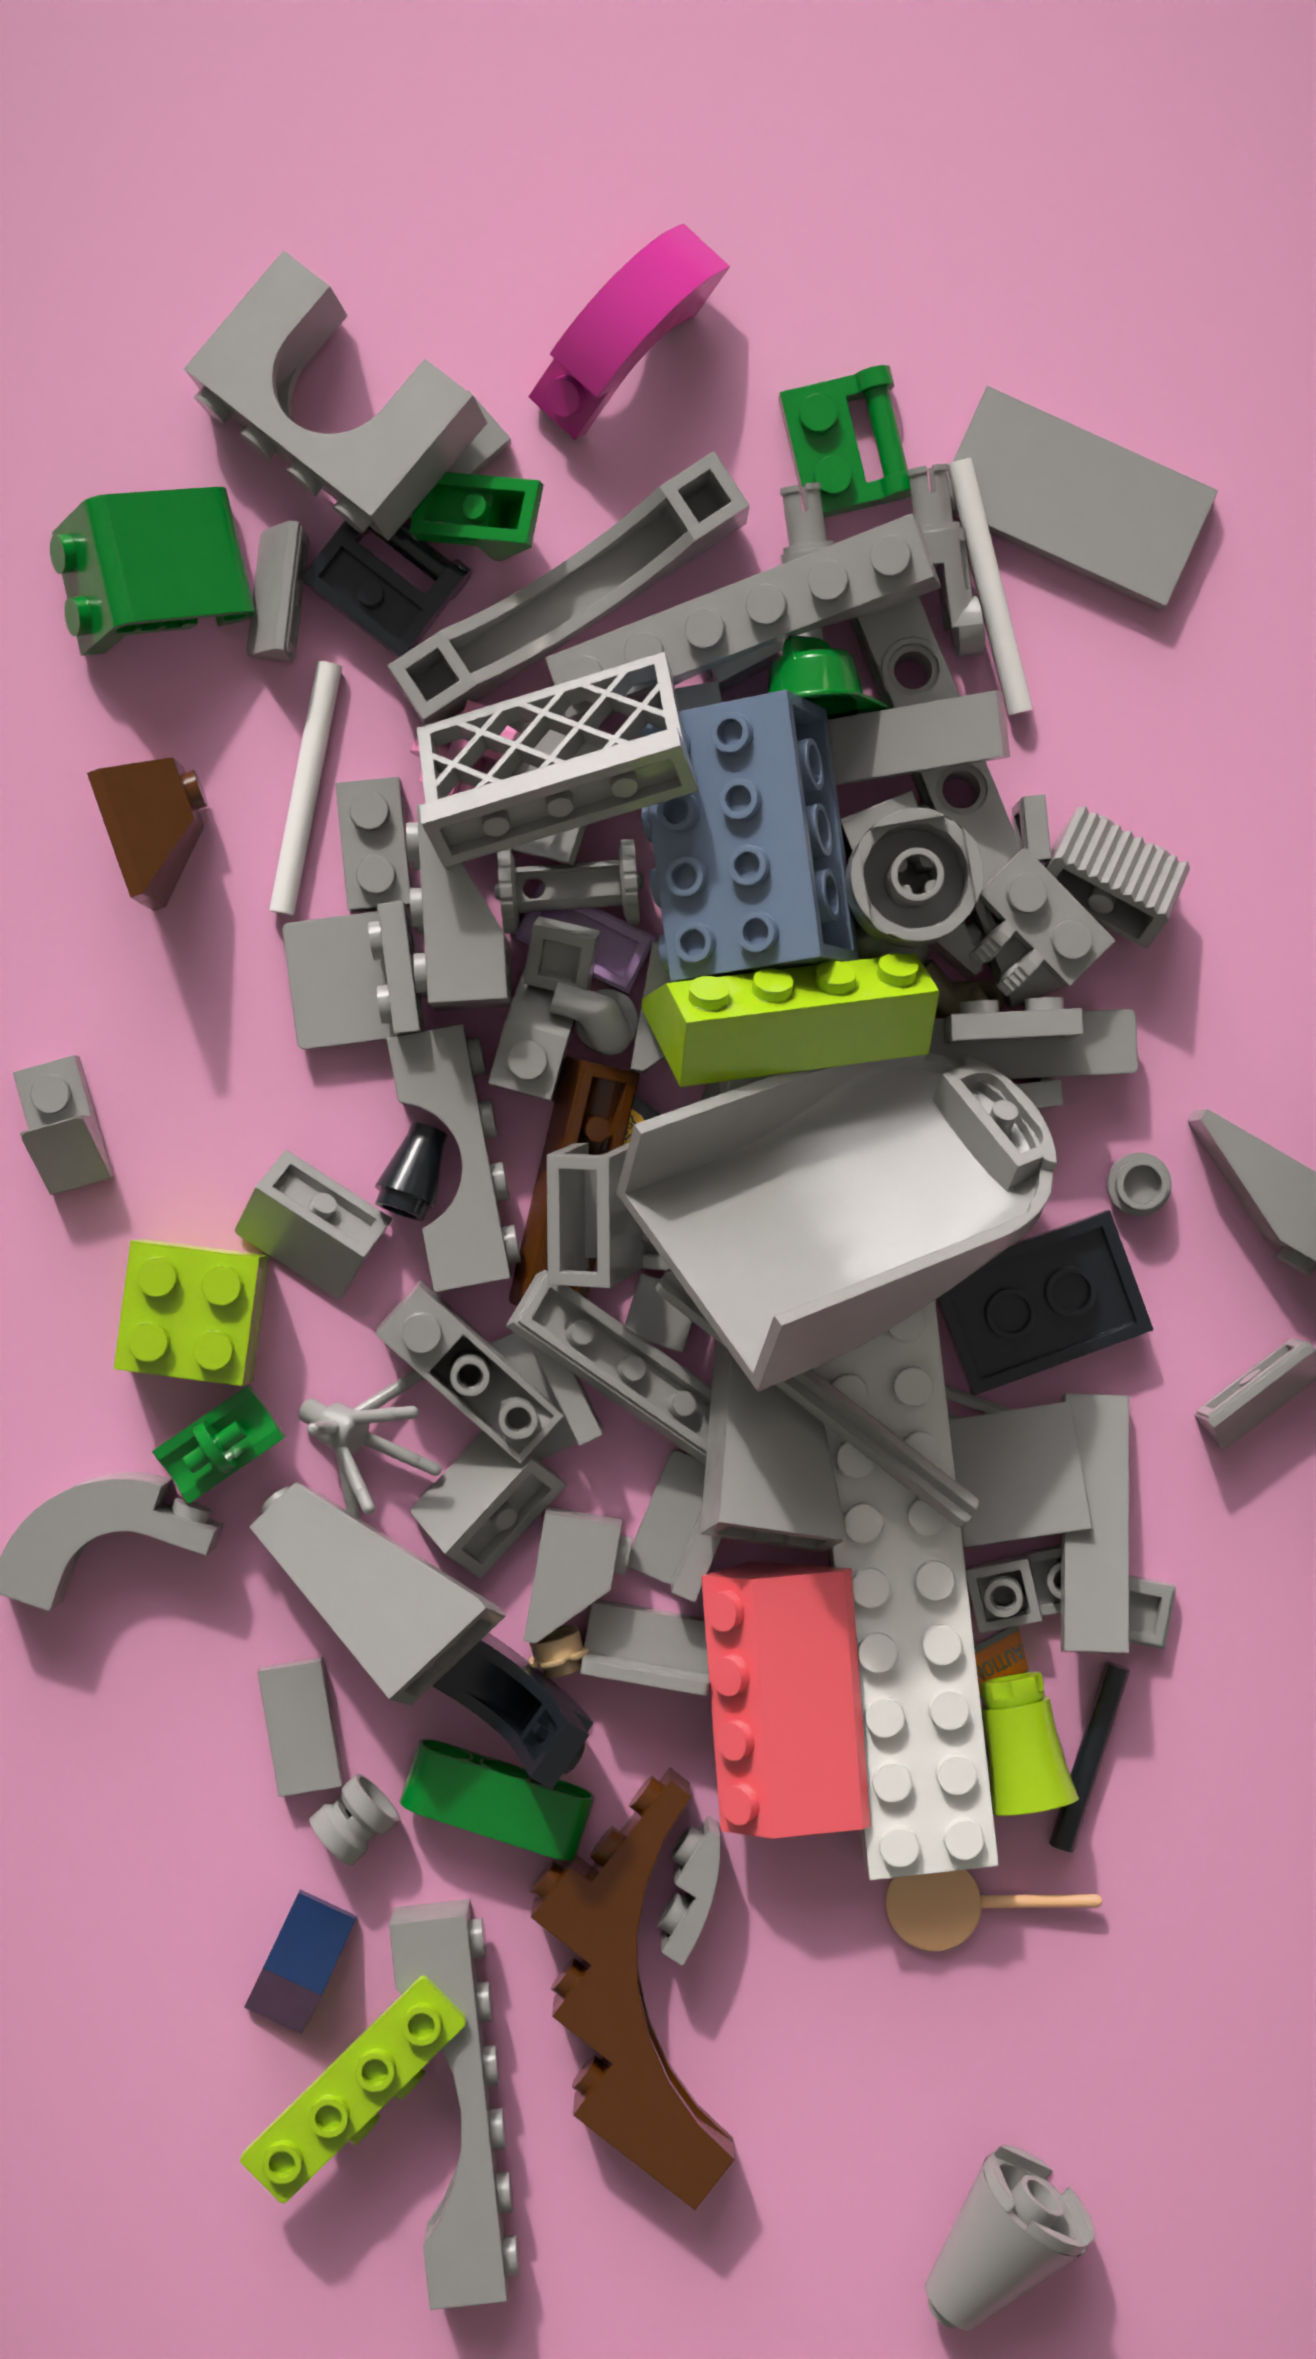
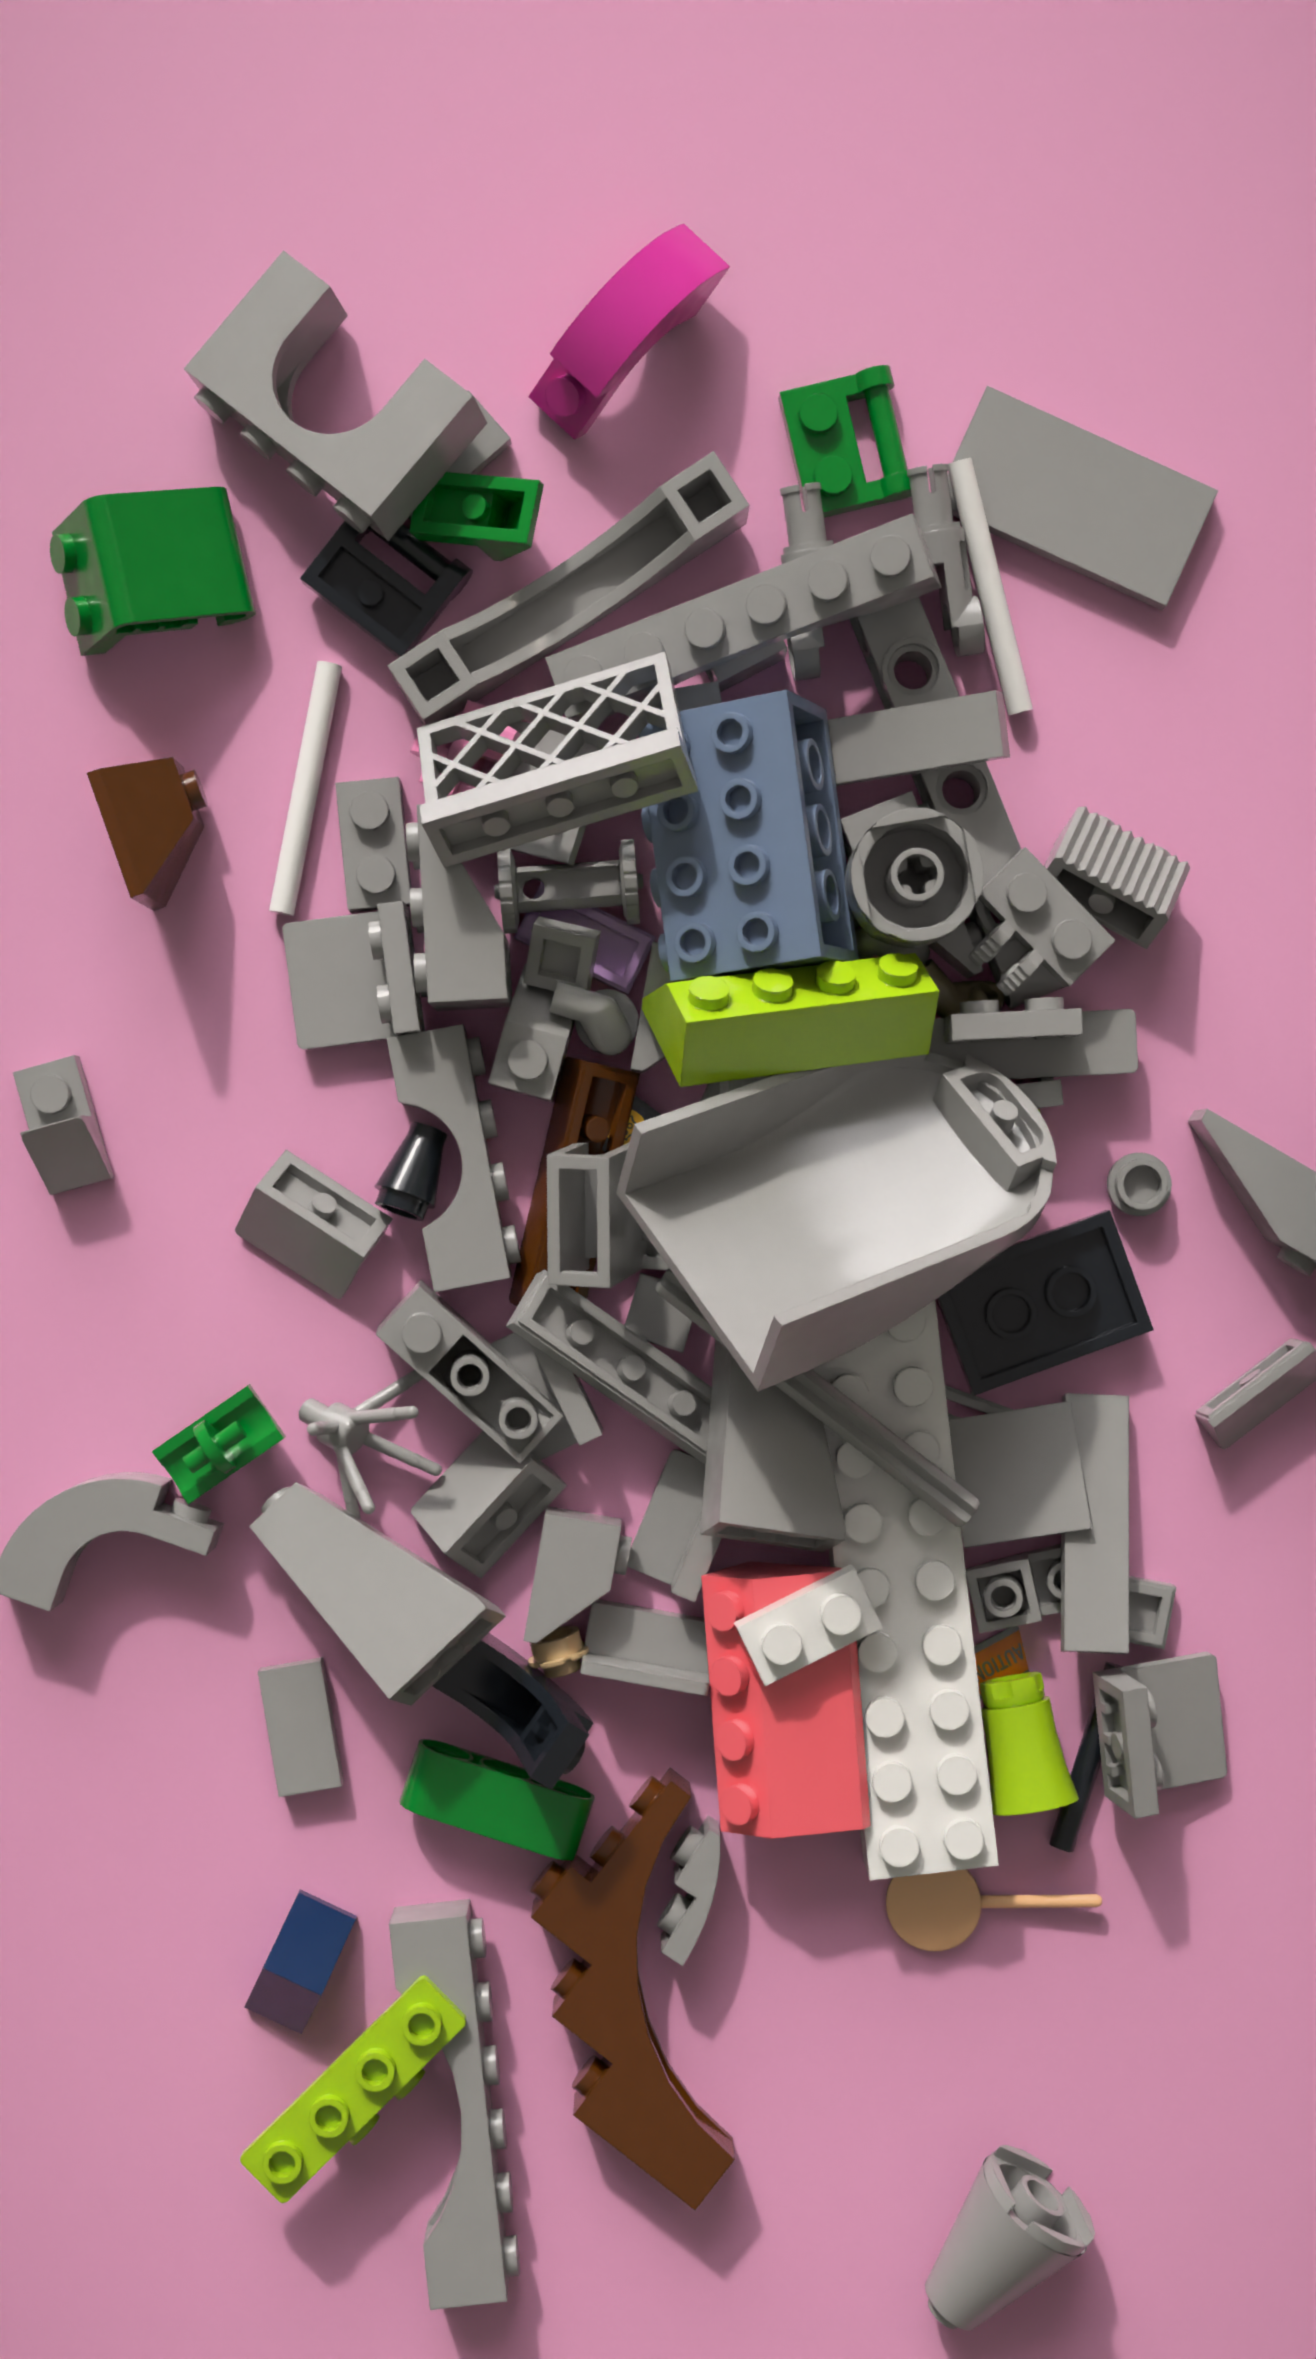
lime brick [113,1239,270,1386] -> none
light grey slope [247,521,309,662] -> none
light grey wheel [309,1773,400,1865] -> none
green piece [768,636,890,720] -> none
light grey tile [1012,794,1052,865] -> none
none -> white plate [734,1564,883,1686]
none -> light grey bracket [1092,1652,1227,1819]

